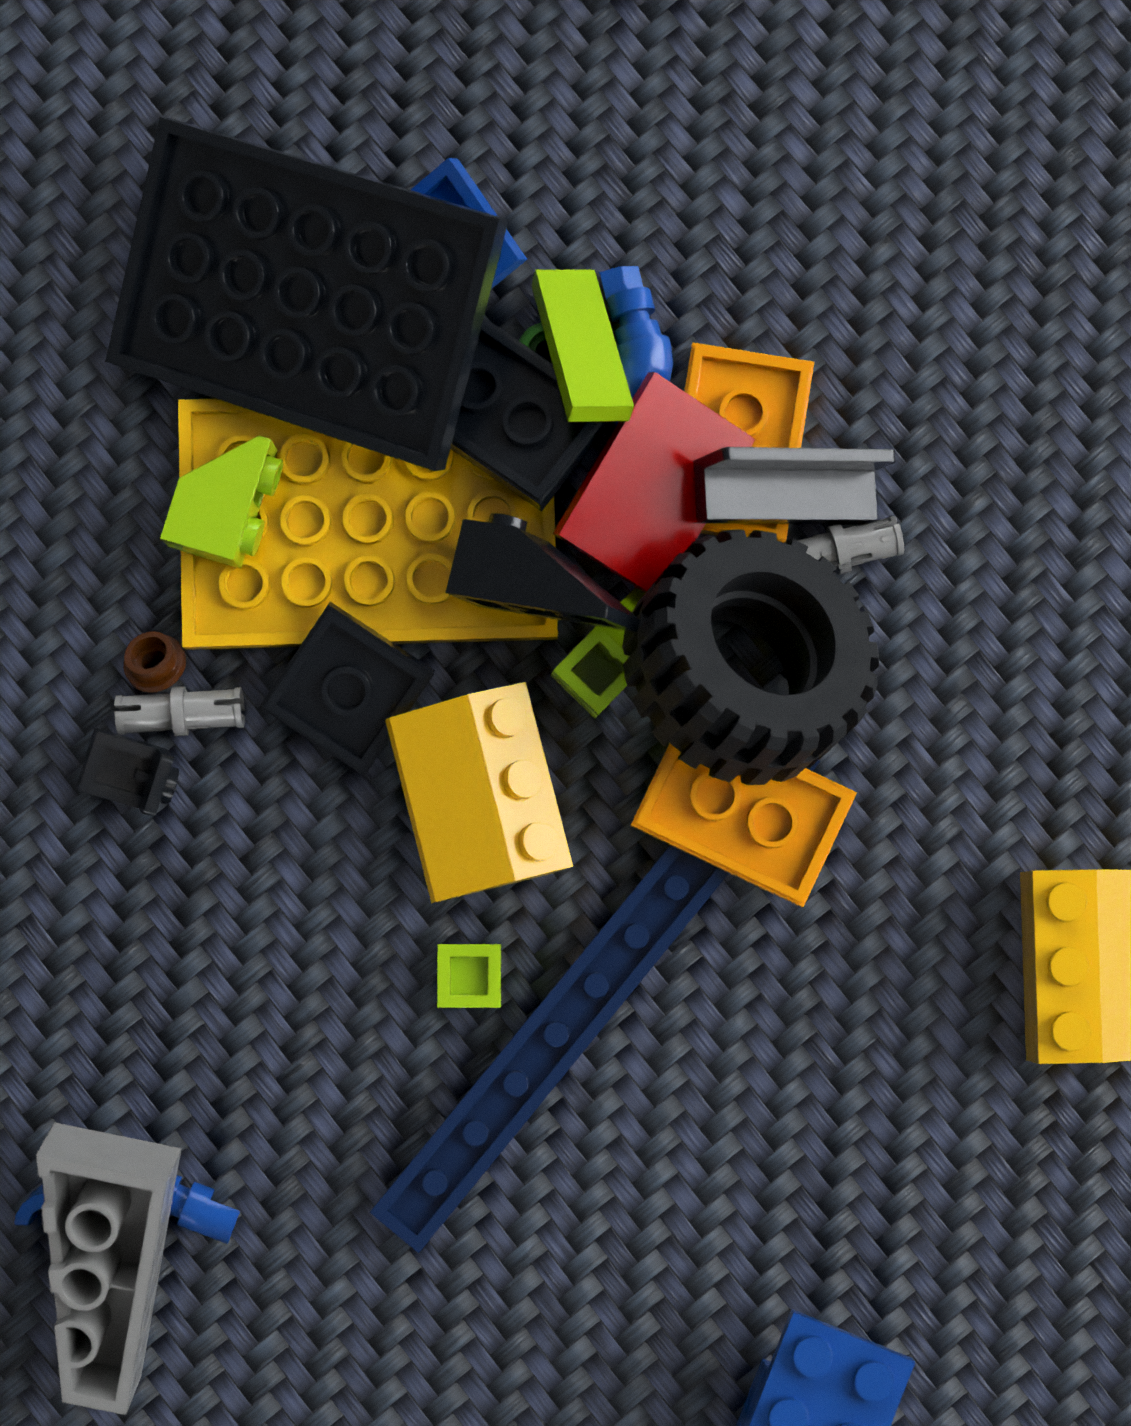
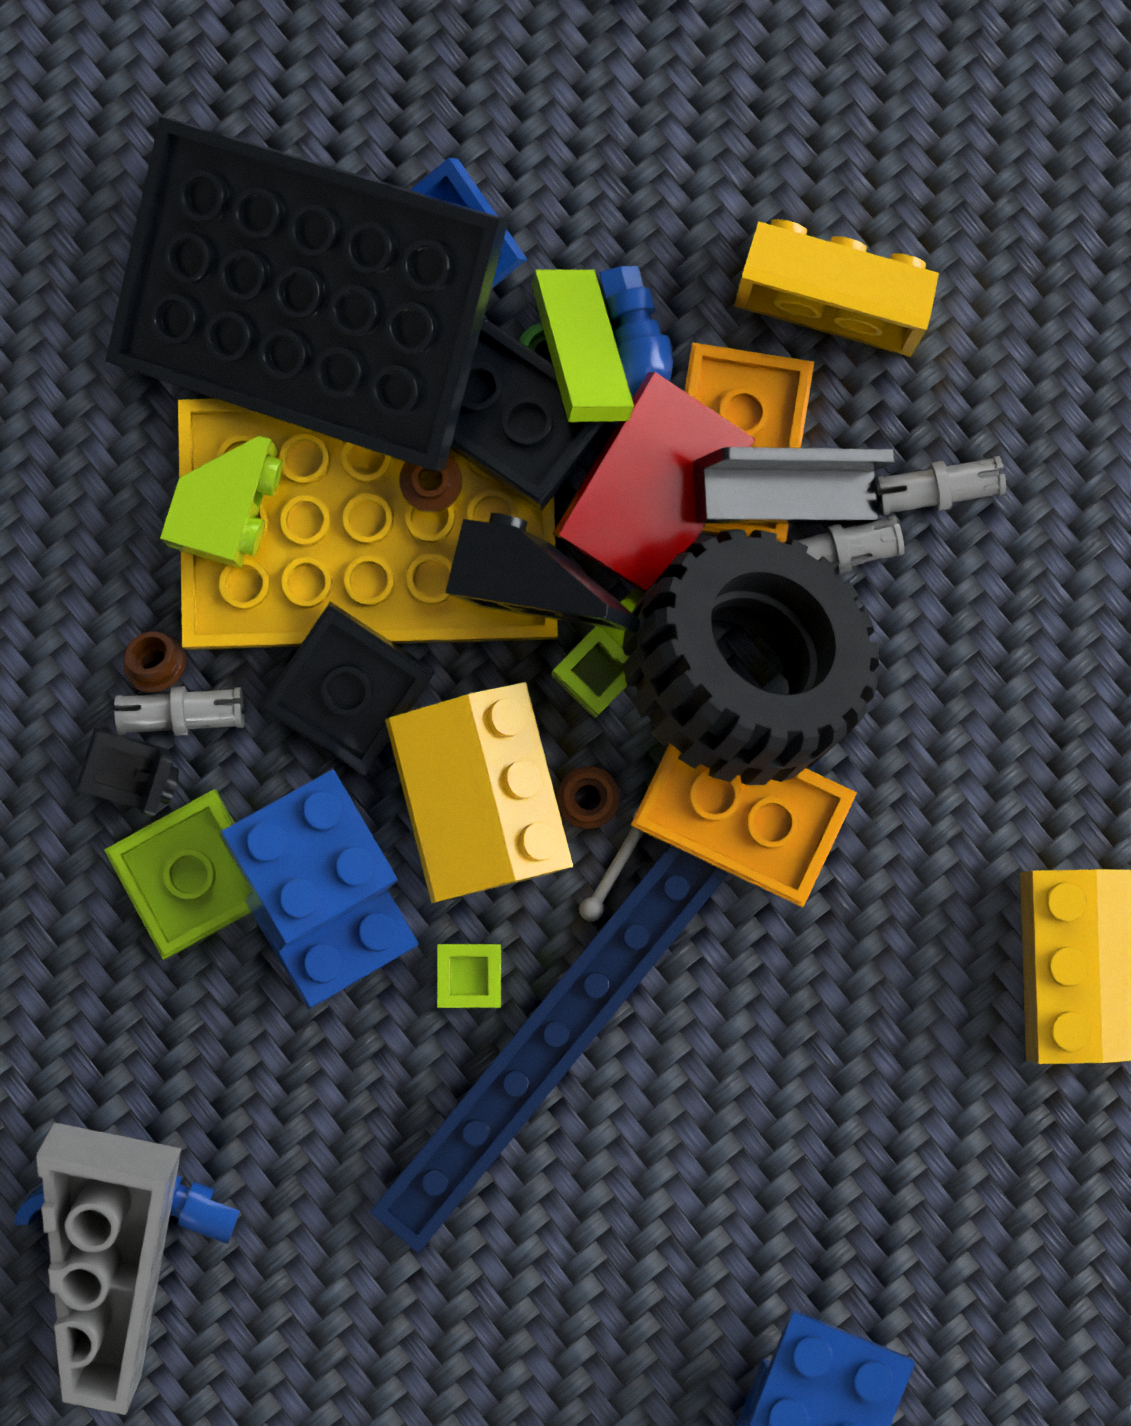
none -> lime tile [104,789,252,960]
none -> blue bracket [219,769,419,1010]
none -> reddish brown plate [399,455,463,513]
none -> reddish brown plate [557,766,620,829]
none -> light grey hinge [579,807,644,922]
none -> yellow slope [734,219,939,357]
none -> light grey pin [875,456,1006,516]

